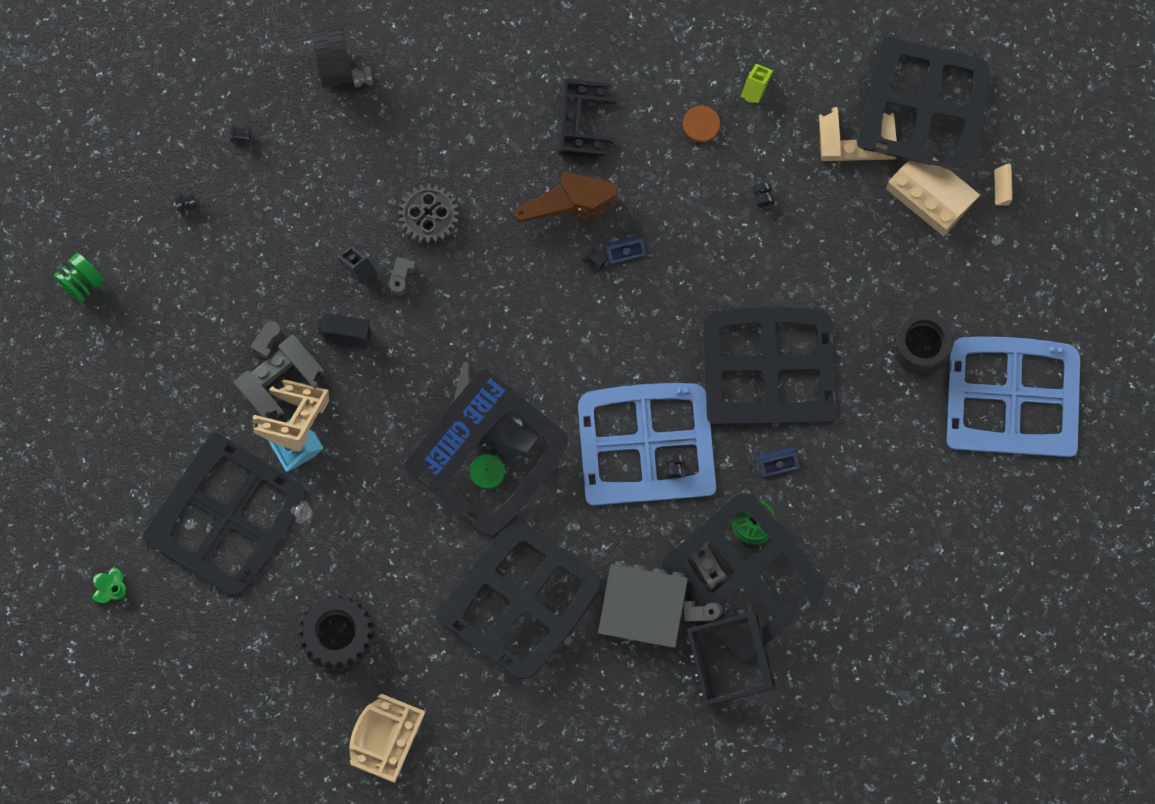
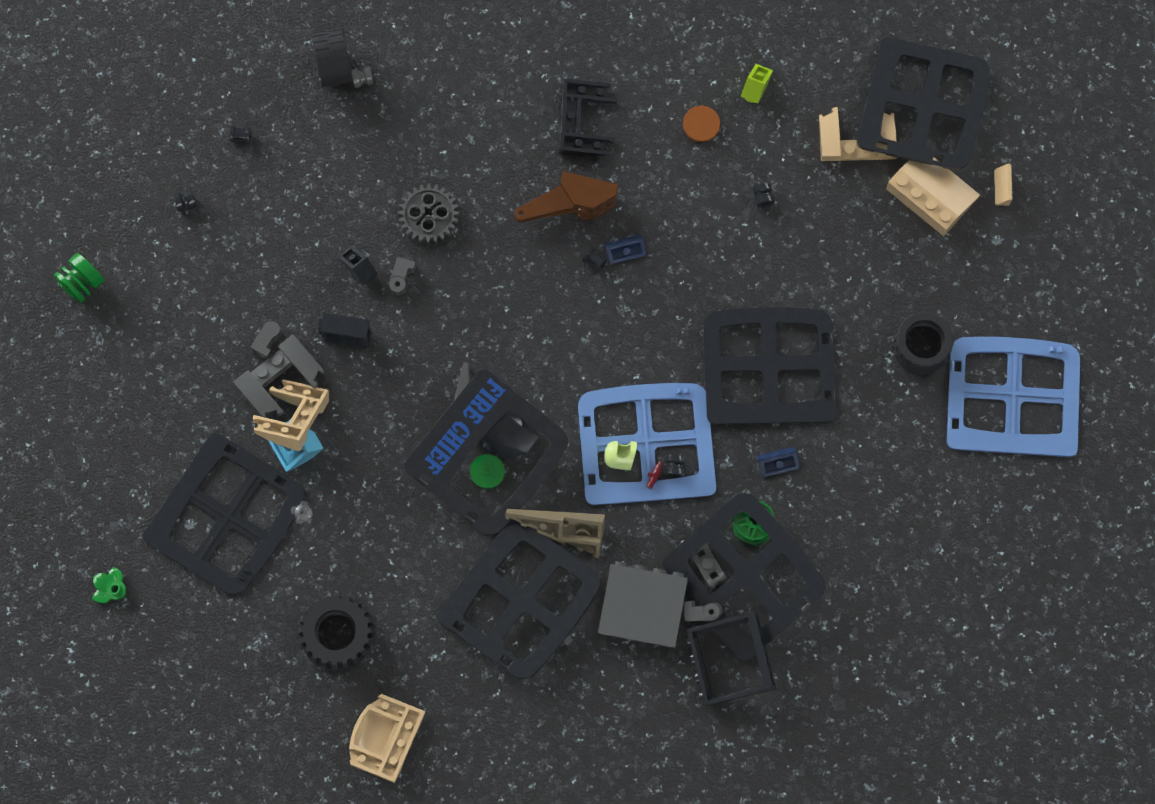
none -> dark tan wedge [505,509,605,559]
none -> yellowish green helmet [604,441,637,470]
none -> dark red helmet [646,461,662,489]

